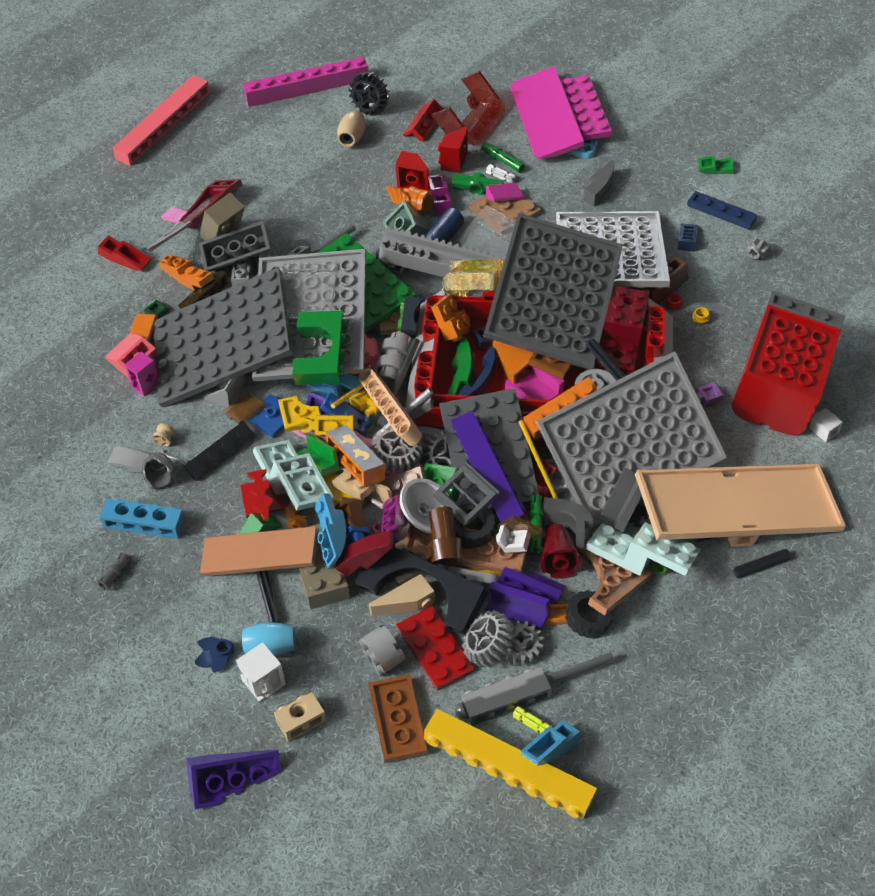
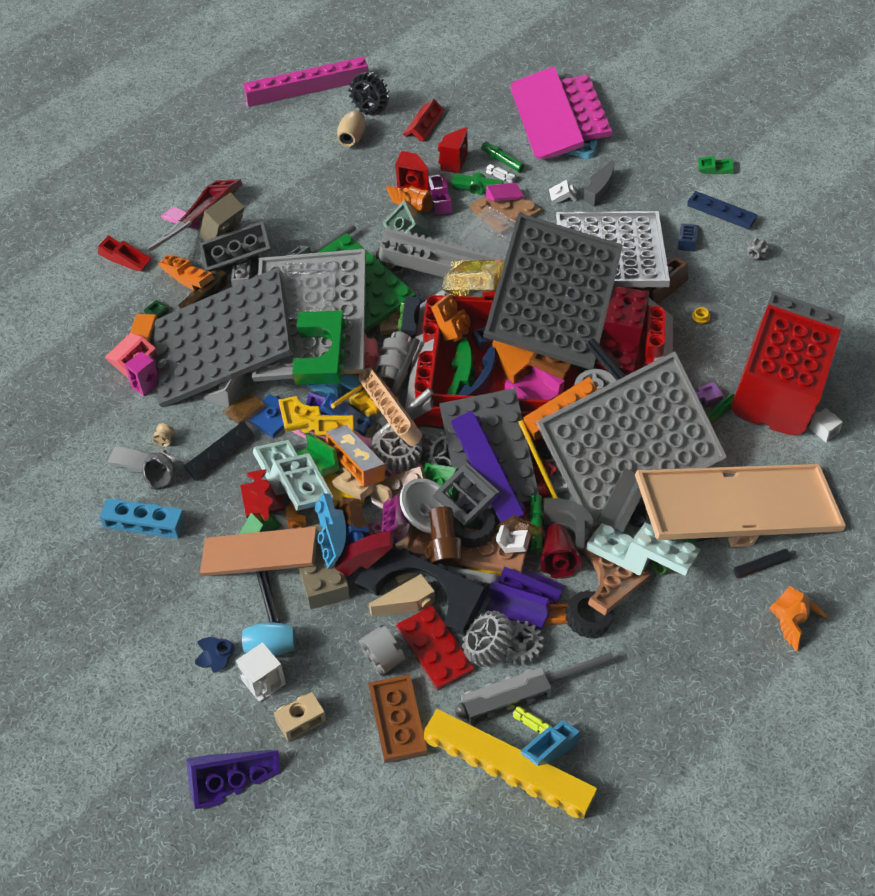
dark grey pin [97,553,131,590] -> none
coral brick [113,75,210,166] -> none
dark blue piece [424,208,464,244] -> none
clear red windscreen [432,71,505,146] -> none
red plate [665,293,683,310] -> none
none -> white bracket [549,180,577,204]
none -> green axle [706,394,735,425]
none -> orange helmet [769,586,828,651]

